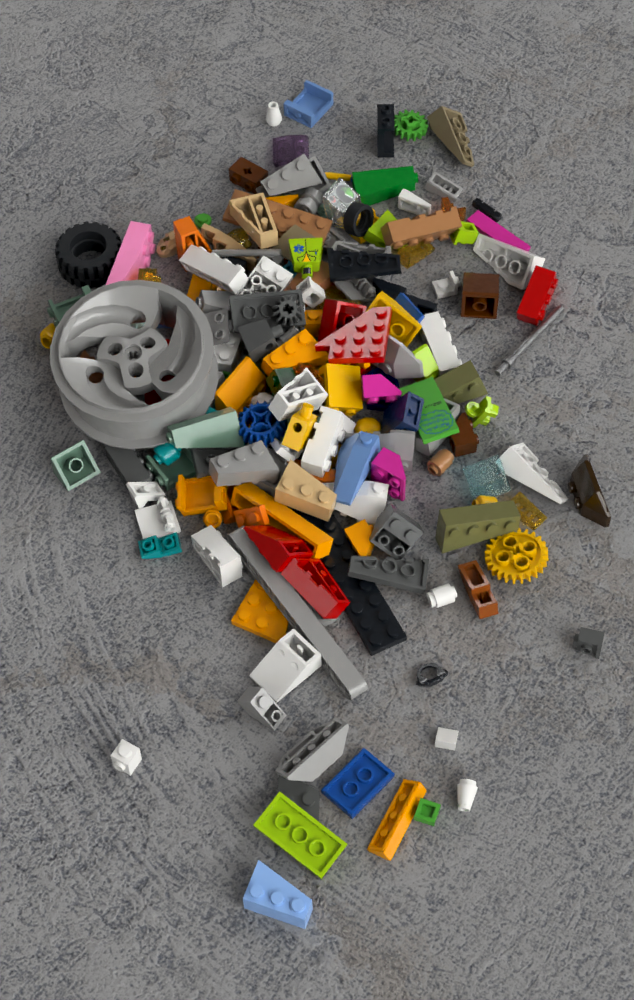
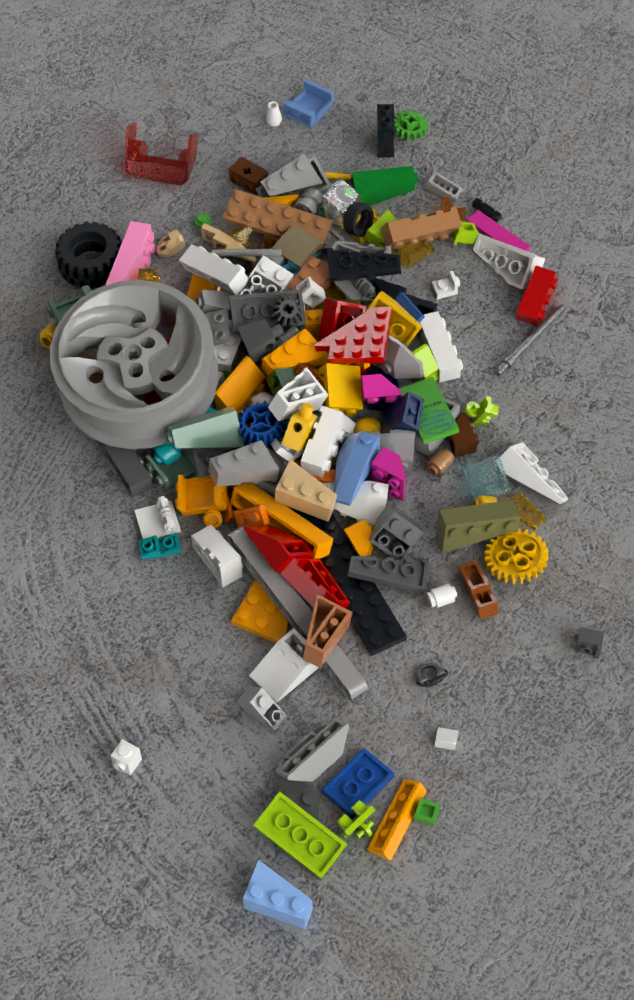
sand green slope [50,440,101,491] -> none
white slope [126,482,166,509] -> none
orange wedge [173,216,212,272] -> none
tan wedge [229,192,278,249] -> none
clear purple slope [273,135,309,167] -> none
lime torso [289,238,323,279] -> none
white slope [398,189,431,217] -> none
dark tan wedge [427,106,474,167] -> none
olive wedge [434,360,488,404] -> none
white cone [457,779,478,812] -> none
reddish brown slope [461,272,499,319] -> none
dark brown wedge [568,454,611,527] -> none
none -> clear red windscreen [122,122,199,185]
none -> nougat wedge [303,594,353,668]
none -> lime hips [336,800,375,839]

